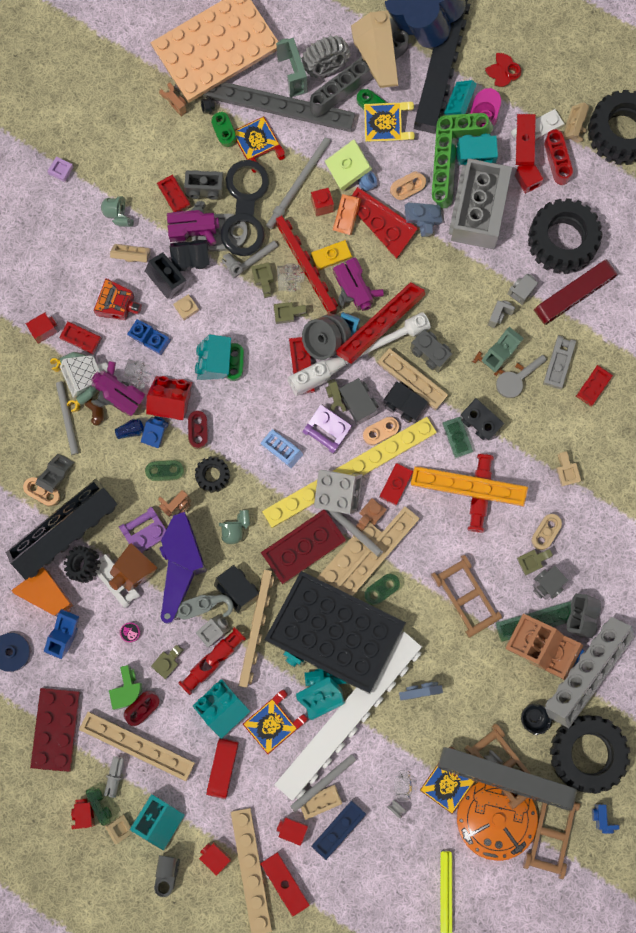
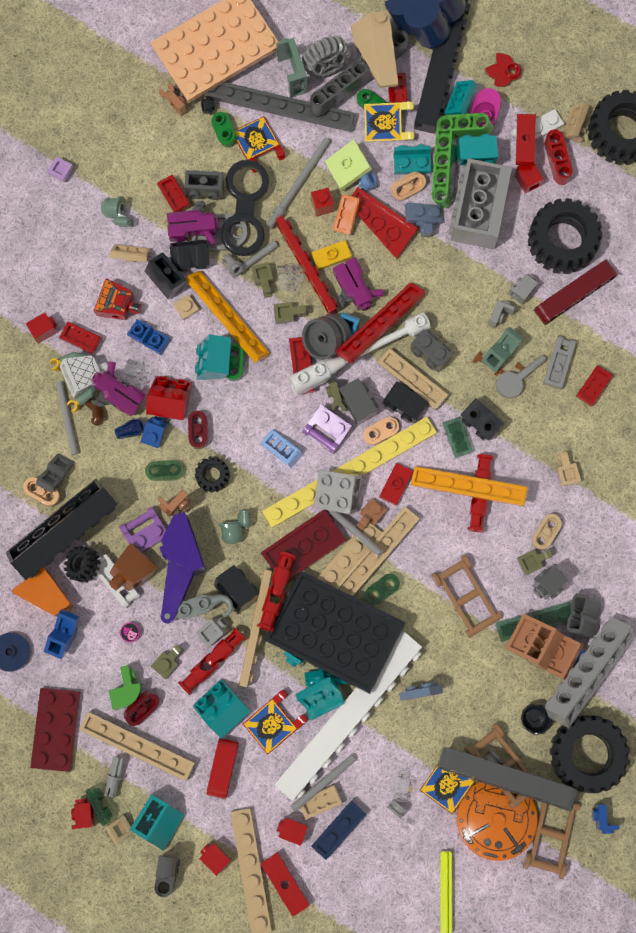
none -> light orange tile [186,271,270,363]
none -> red piece [257,551,296,632]
none -> red plate [388,73,408,103]
none -> teal bracket [393,144,431,175]

